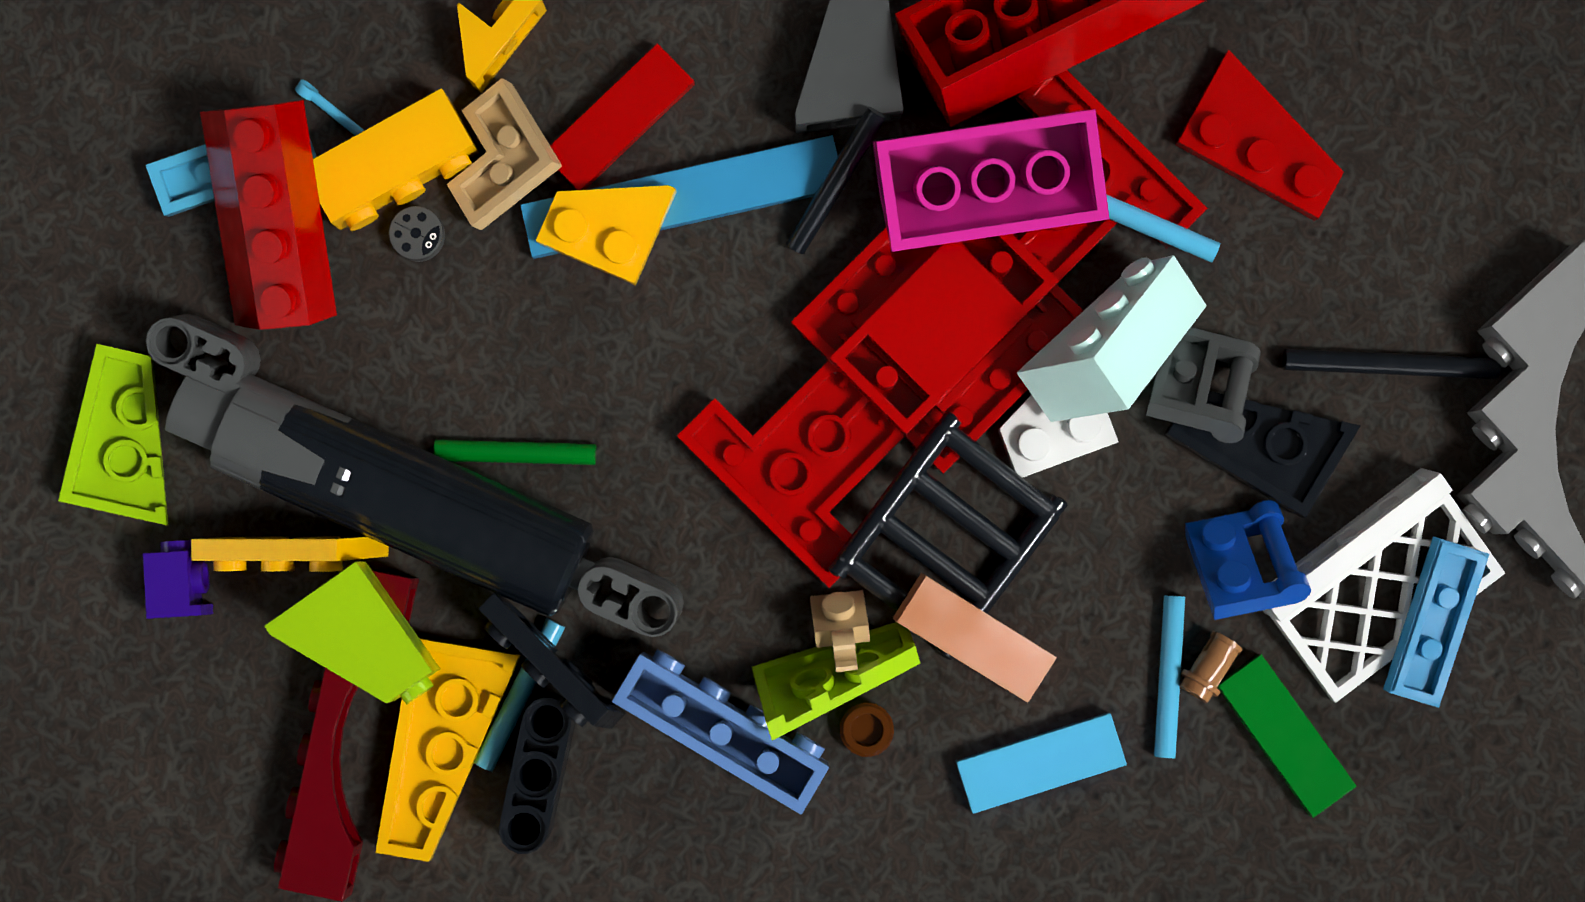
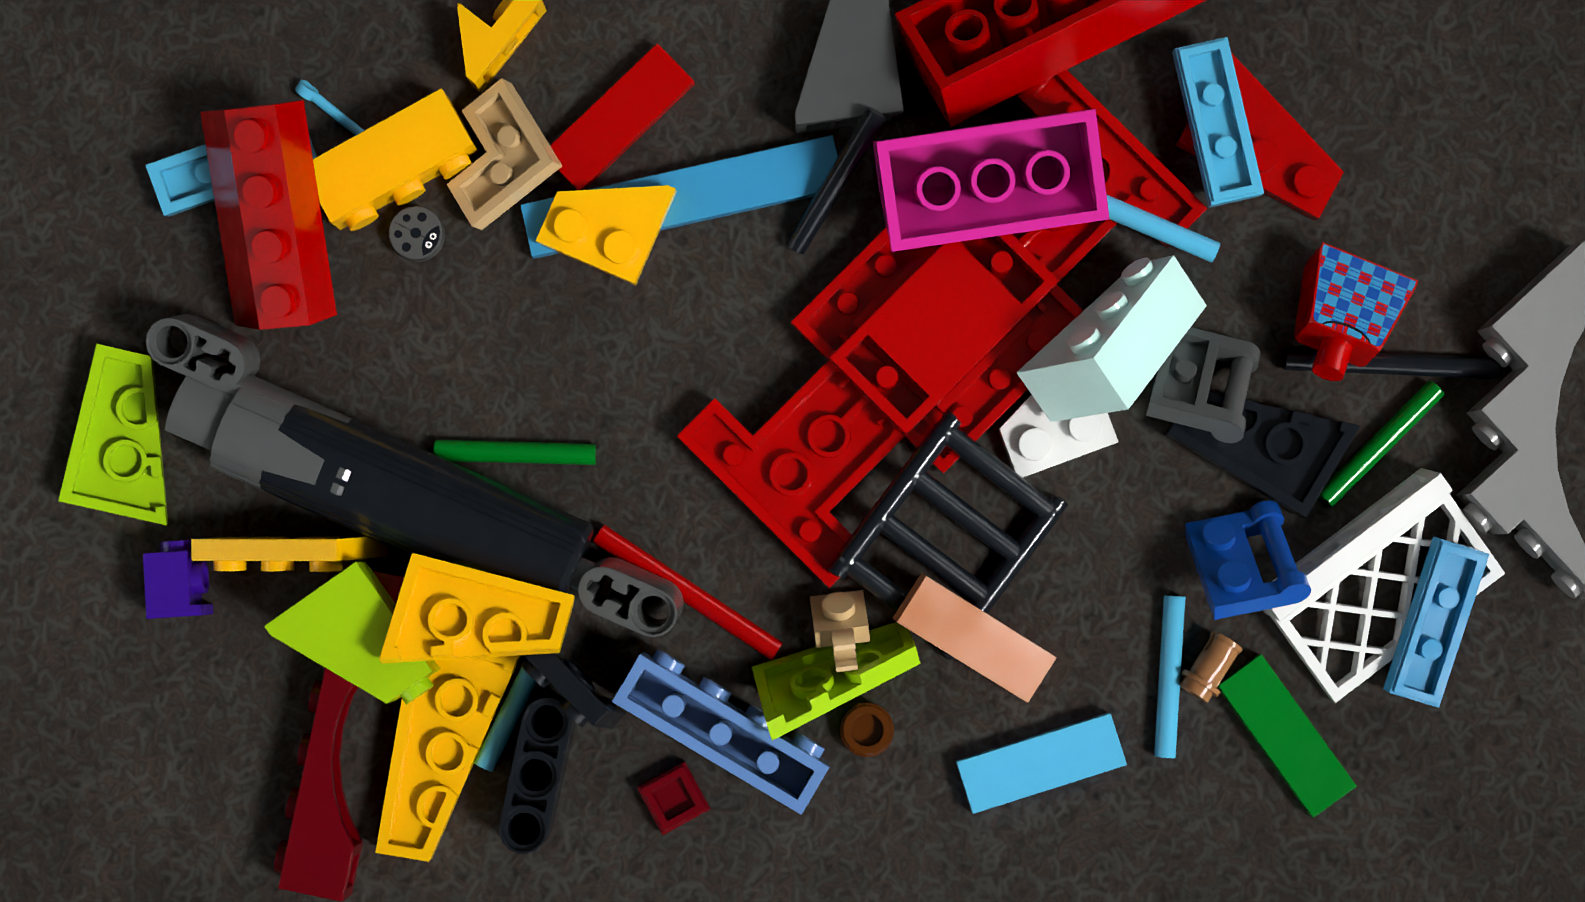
none -> yellow wing [379,553,575,664]
none -> red bar [593,525,783,661]
none -> dark red tile [637,761,711,835]
none -> medium azure tile [1172,37,1264,208]
none -> torso [1294,242,1418,381]
none -> green bar [1319,380,1445,508]

